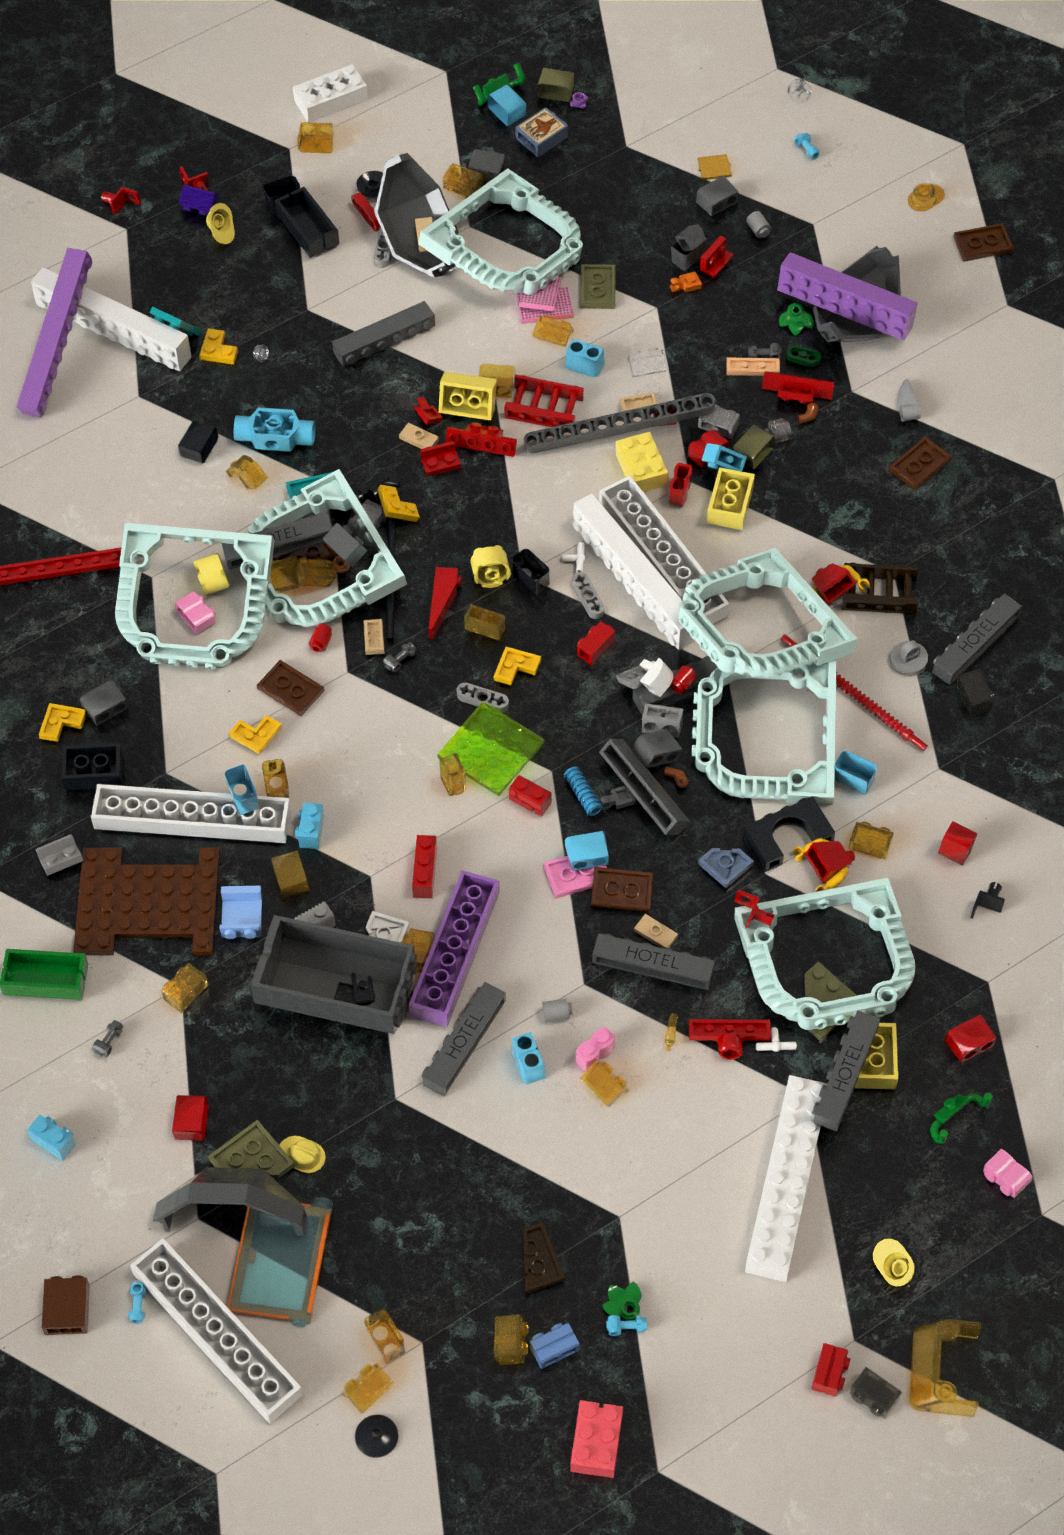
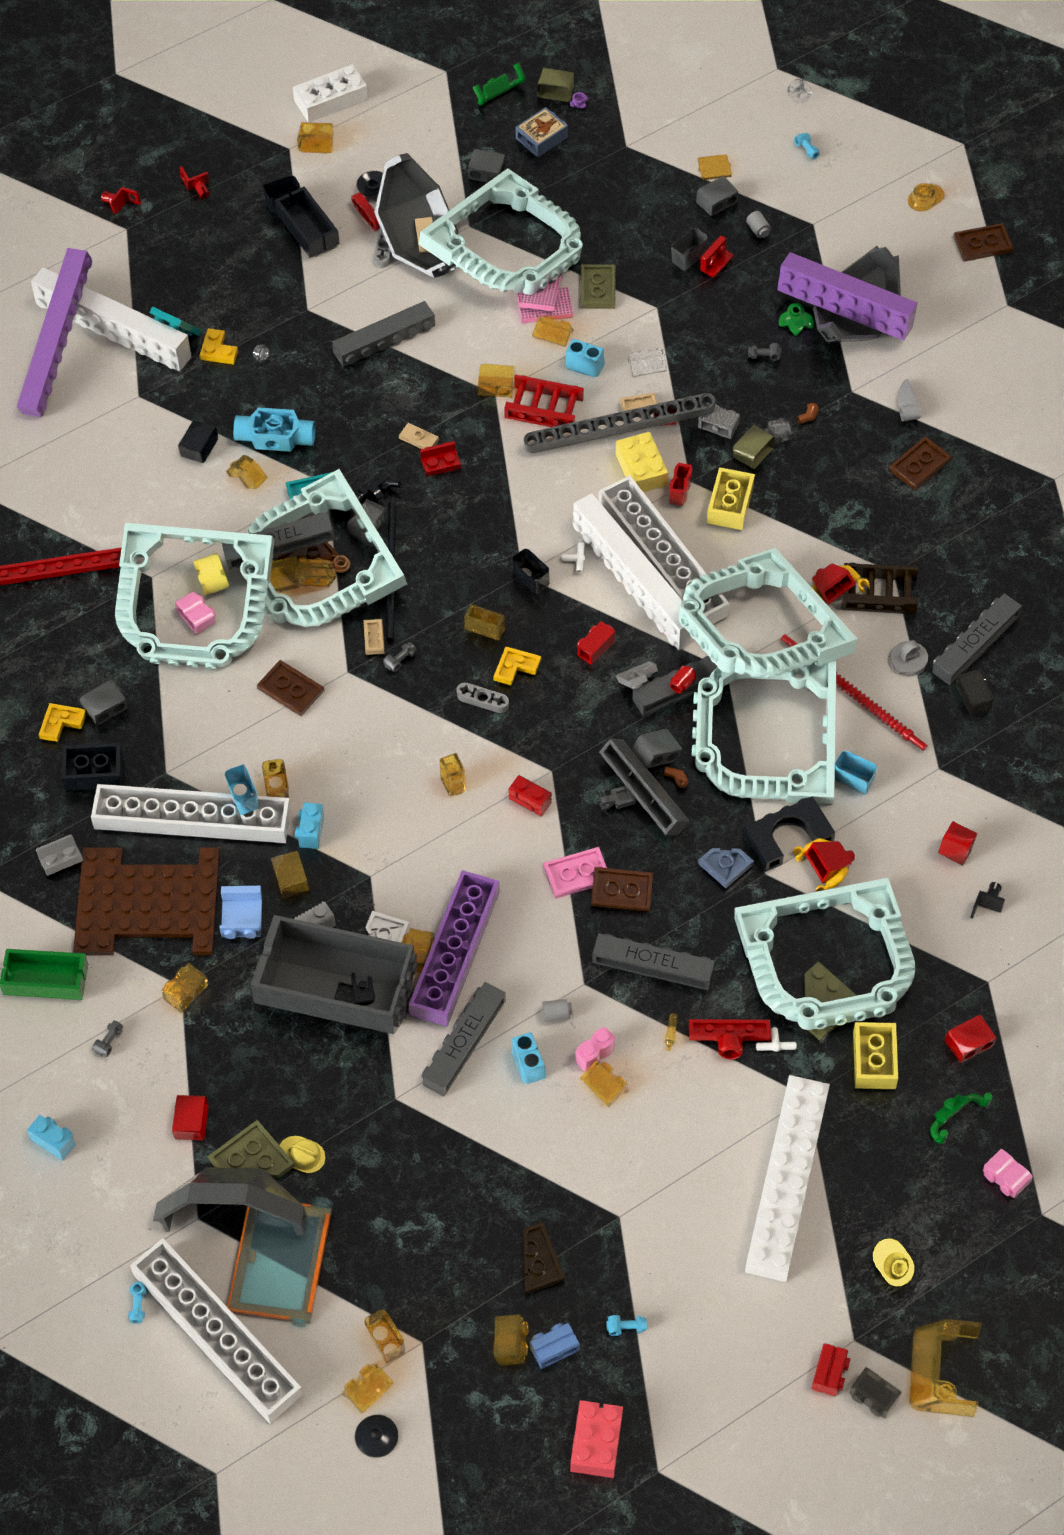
reddish brown brick [42,1275,90,1335] -> none
dark purple brick [178,185,219,216] -> none
light yellow piece [206,203,235,244] -> none
yellow plate [229,715,282,755] -> none
red brick [309,624,332,652] -> none
dark grey brick [322,523,368,567] -> none
yellow plate [377,485,420,522] -> none
red brick [412,835,437,898] -> none
red plate [414,397,443,425] -> none
red slope [429,567,462,639] -> none
clear neon green plate [437,702,544,796] -> none
light yellow brick [439,371,497,420] -> none
clear yellow brick [443,163,483,197] -> none
red bracket [445,423,517,457] -> none
light yellow brick [471,545,511,588] -> none
medium azure piece [488,85,526,126] -> none
dark azure piece [564,766,603,816] -> none
medium azure piece [565,831,609,871] -> none
light grey beam [572,572,604,619] -> none
green plate [602,1282,642,1320] -> none
tan plate [634,914,678,948] -> none
white brick [640,658,673,697] -> none
light grey brick [642,704,683,738] -> none
orange plate [670,271,702,293] -> none
flat silver brick [675,224,706,252] -> none
red brick [688,429,729,469] -> none
medium azure brick [701,443,747,472] -> none
light nougat tile [726,358,780,376] -> none
red bracket [734,890,775,928] -> none
red bracket [762,371,834,404] -> none
dark green plate [786,345,821,367] -> none
dark grey brick [812,1010,880,1131] -> none
clear yellow brick [849,821,894,860] -> none

